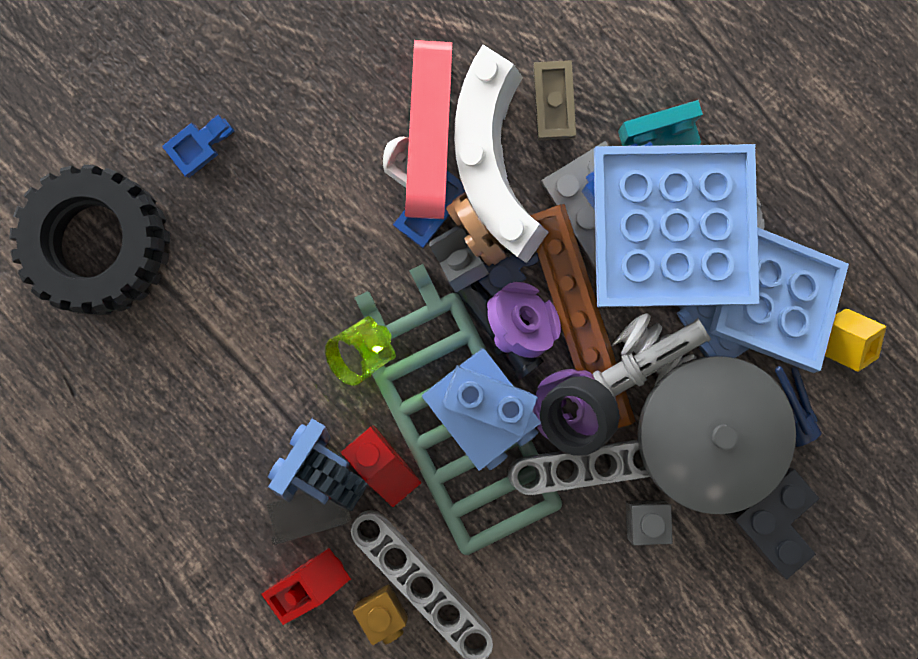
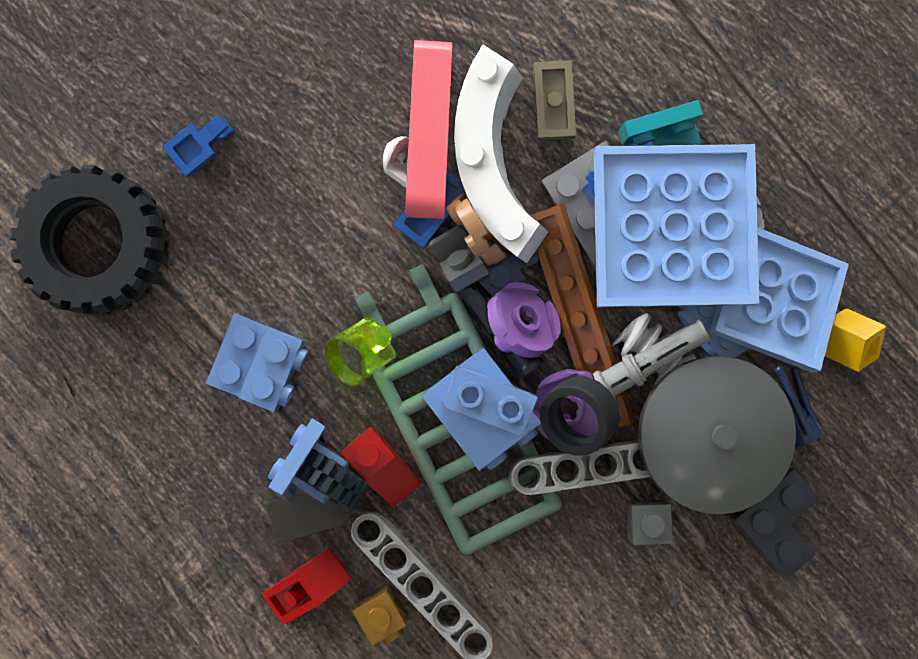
none -> medium blue plate [206,313,308,412]

